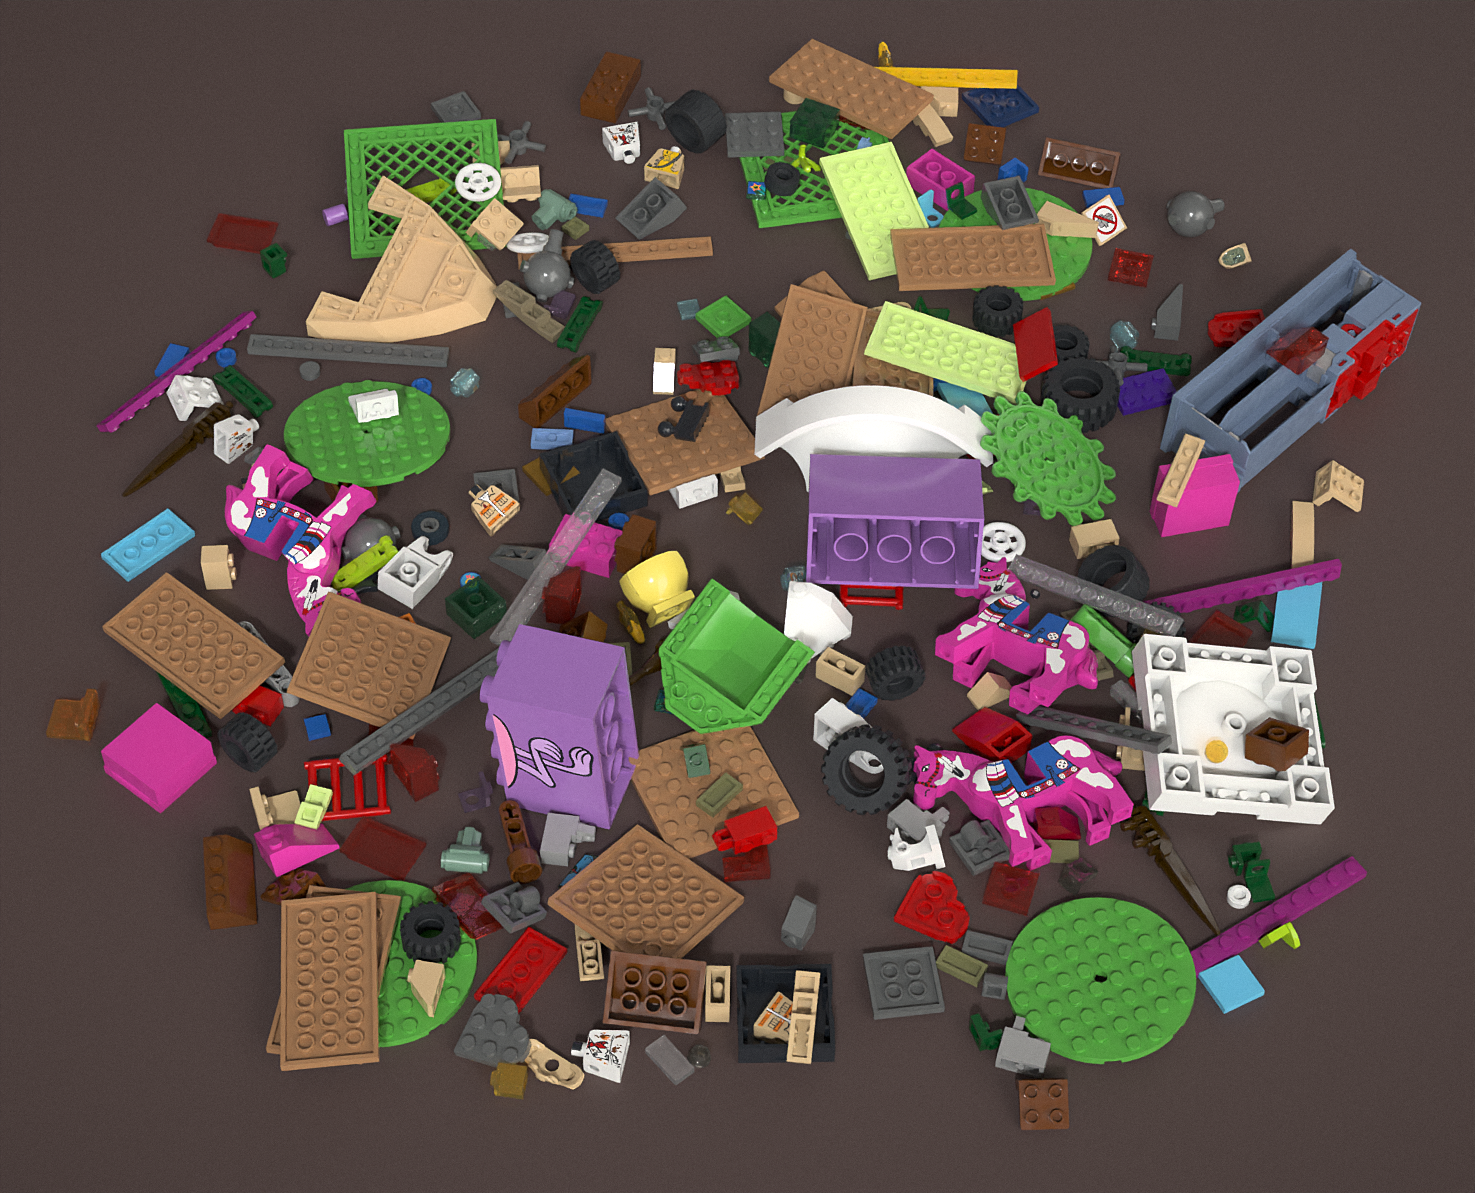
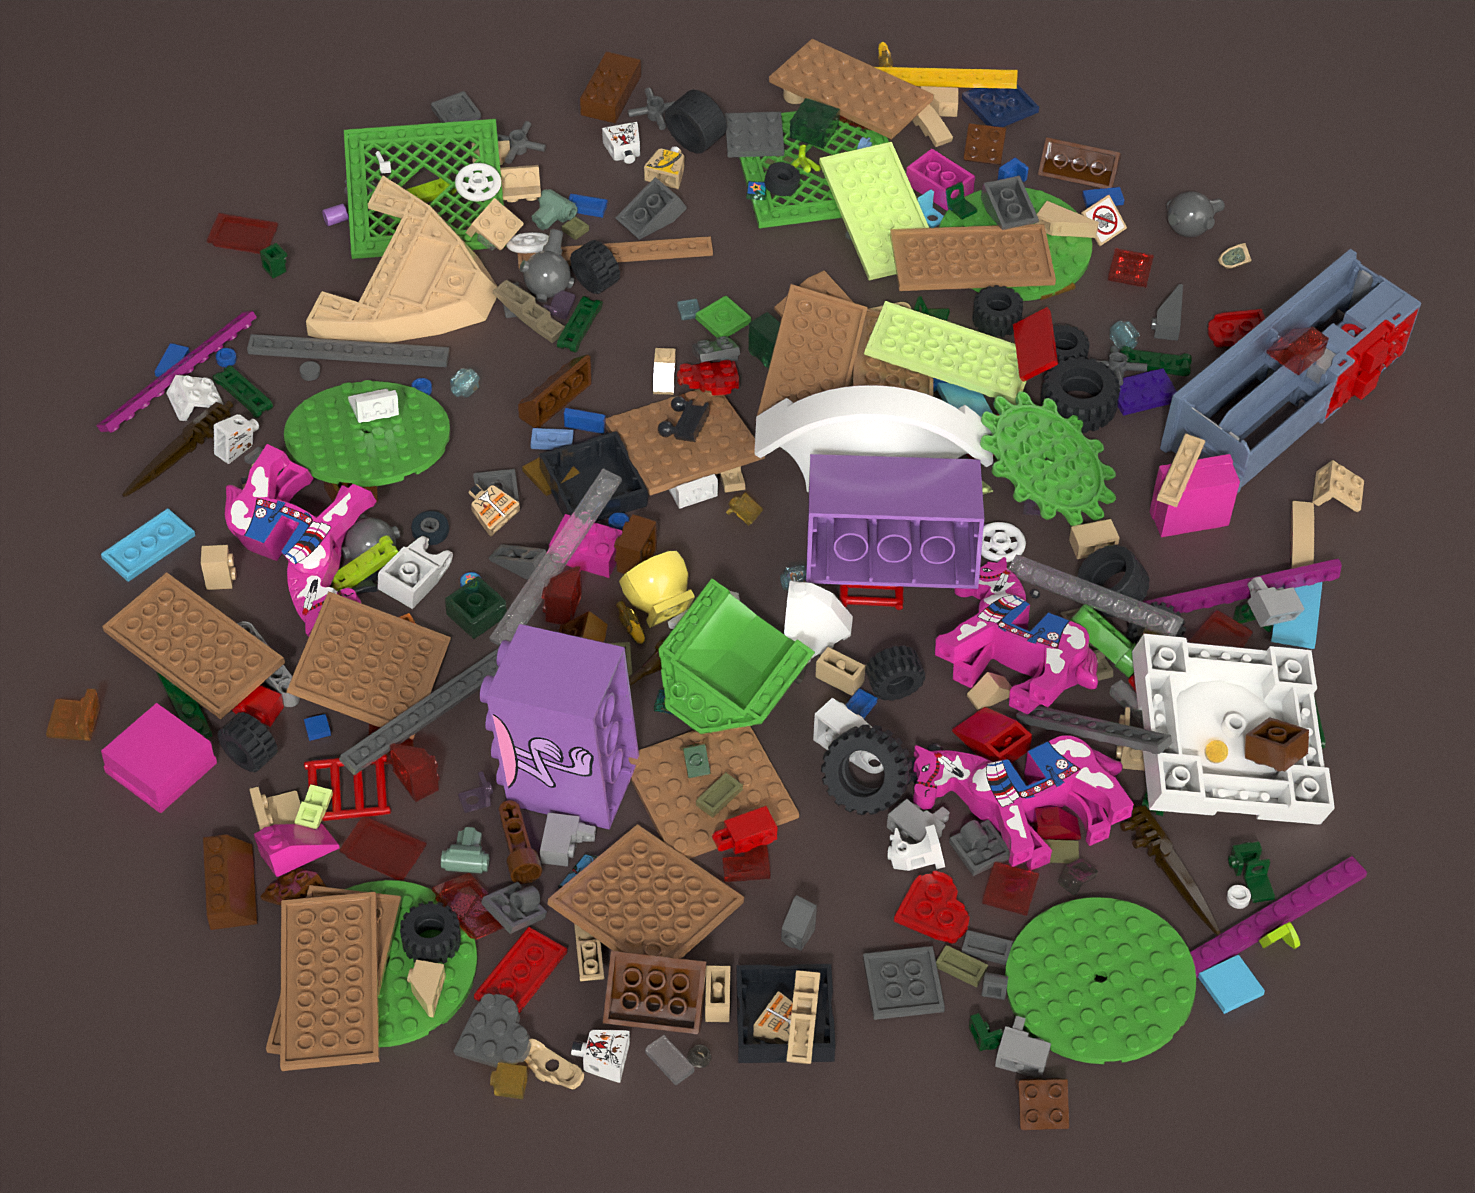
none -> white hand [375,151,391,173]
none -> light grey hinge [1247,577,1305,627]

